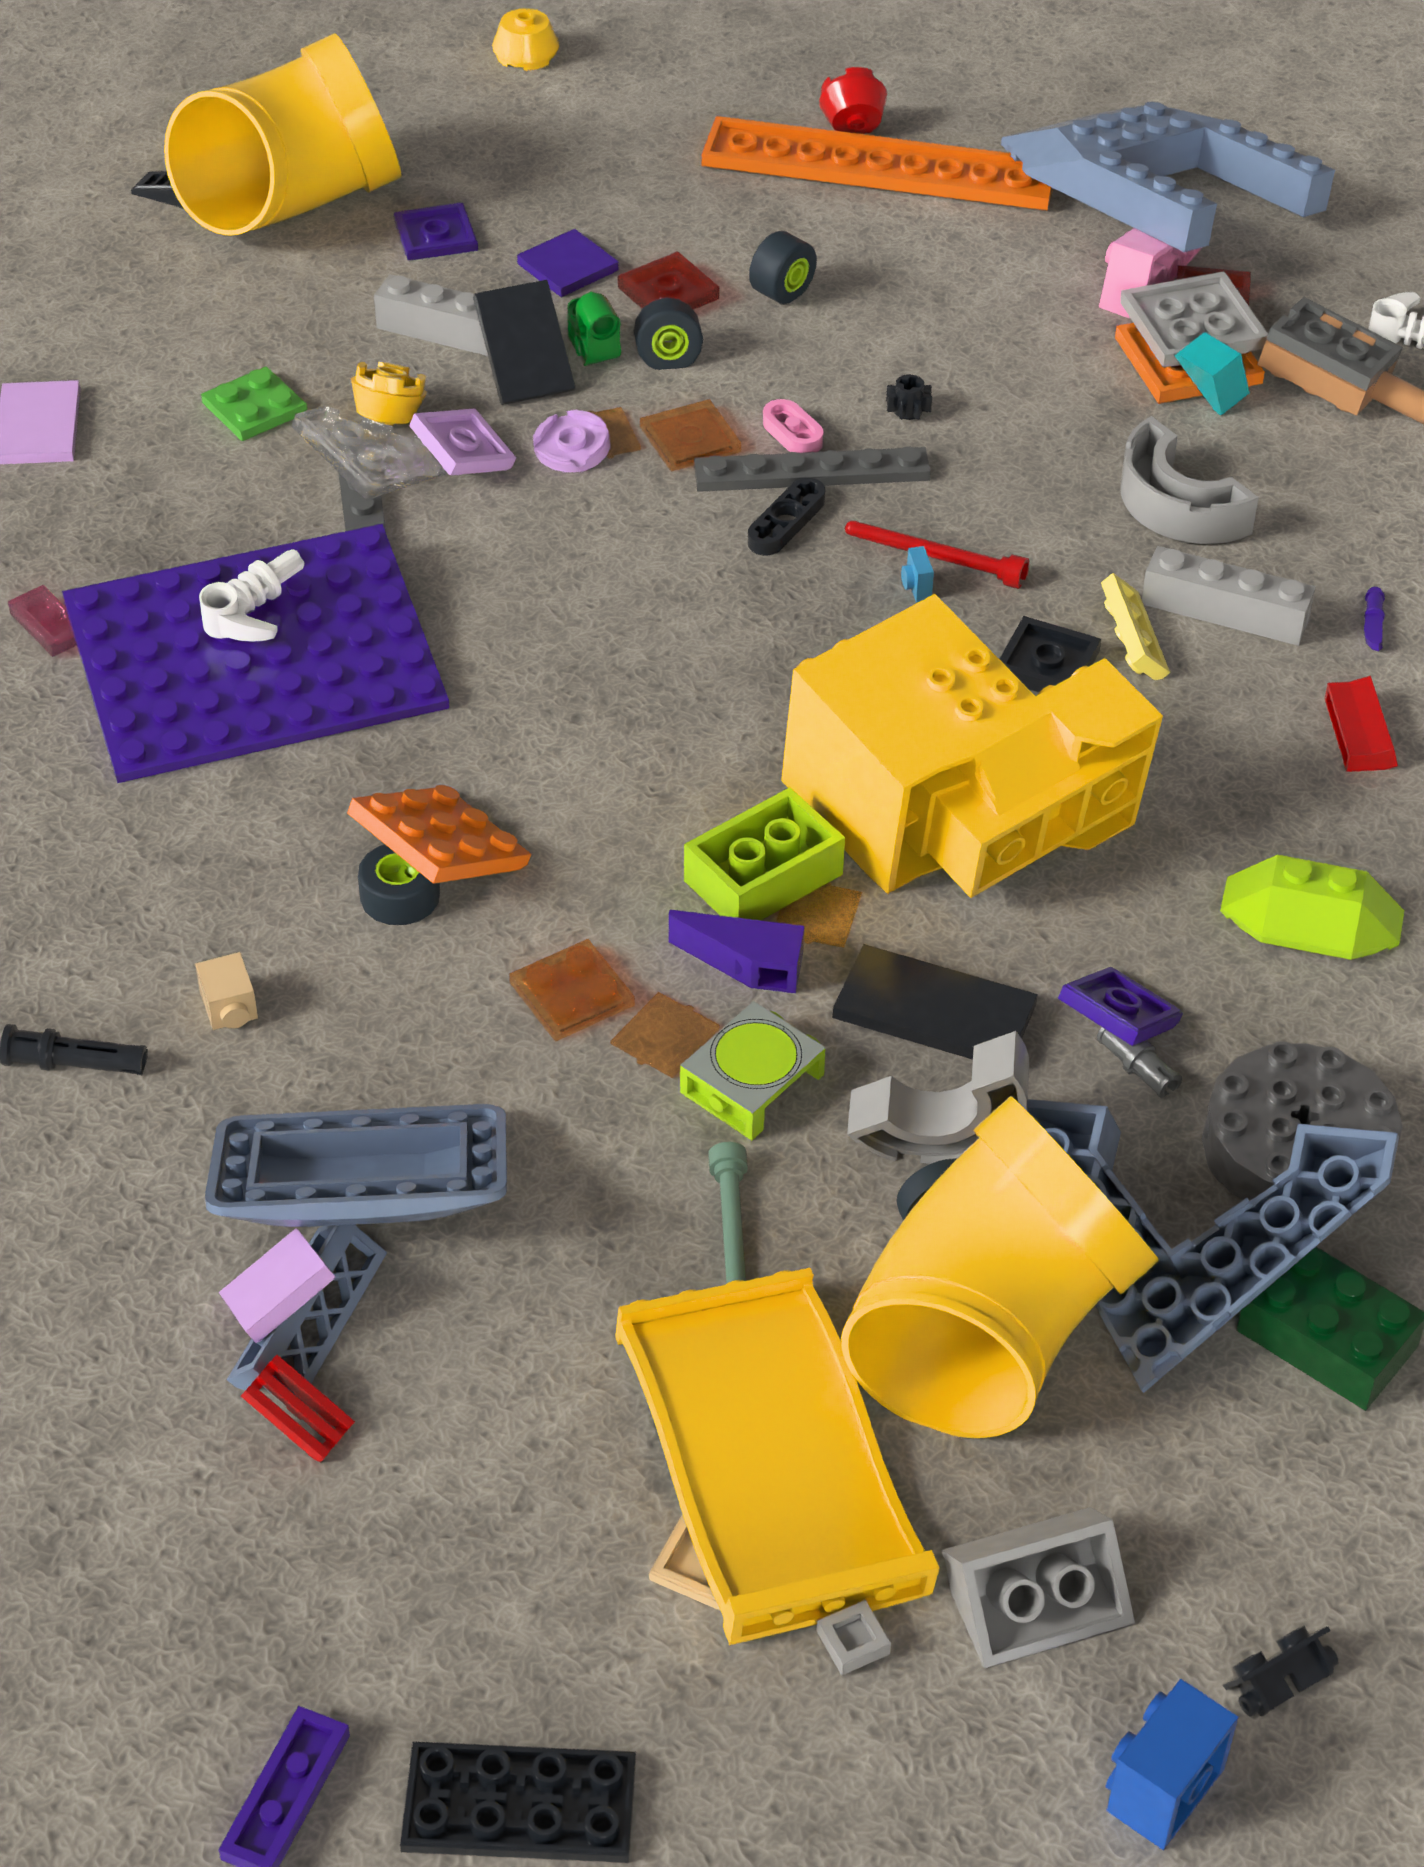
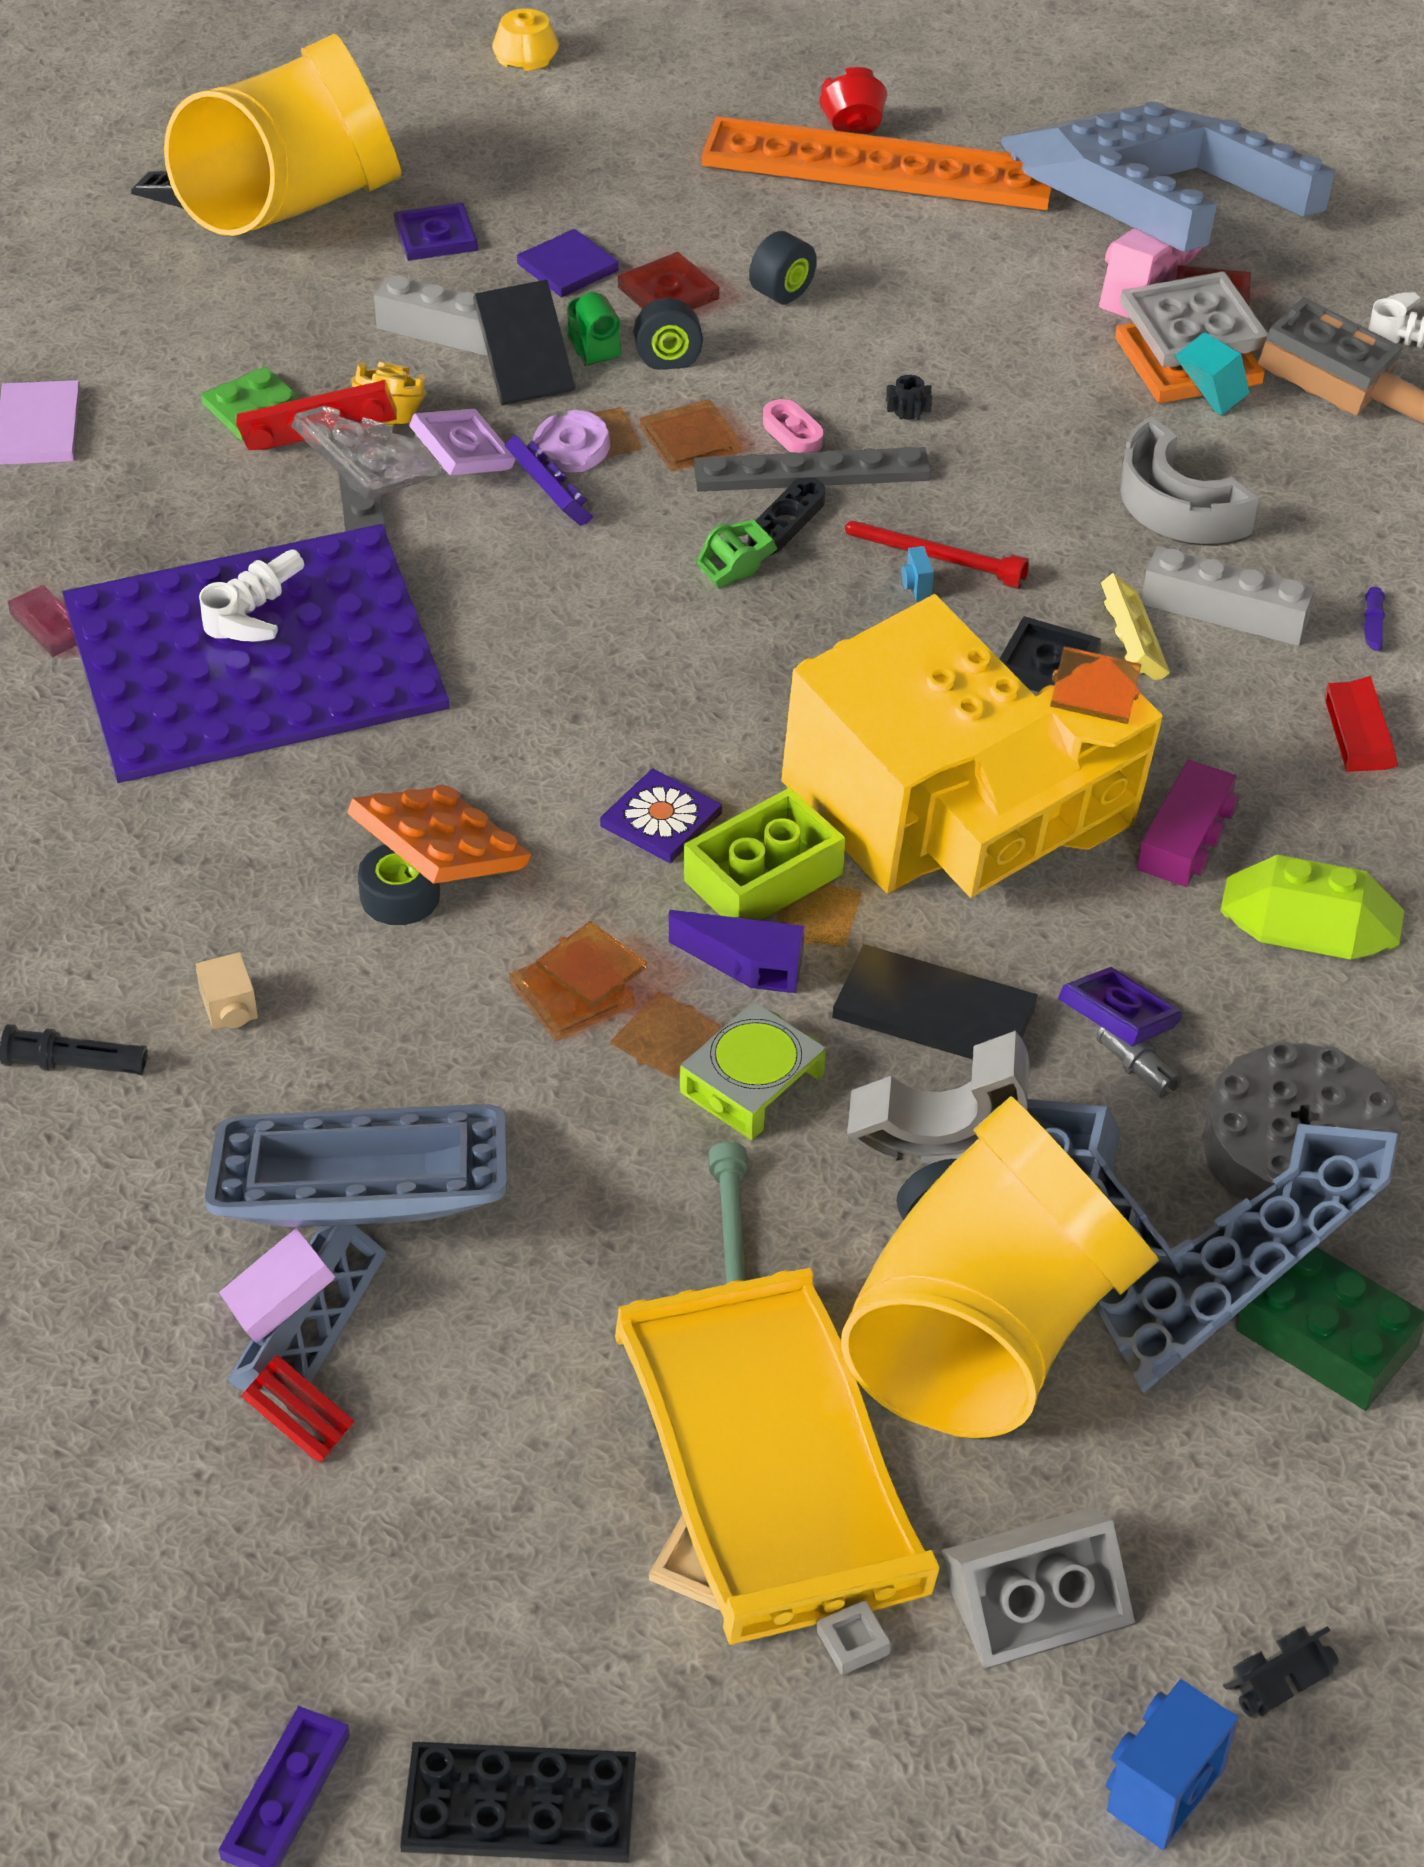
none -> red plate [236,380,397,450]
none -> dark purple plate [504,435,593,526]
none -> clear orange piece [536,921,647,1008]
none -> tile [600,768,722,864]
none -> bright green piece [696,520,777,589]
none -> clear orange piece [1050,646,1141,724]
none -> magenta brick [1137,759,1240,887]

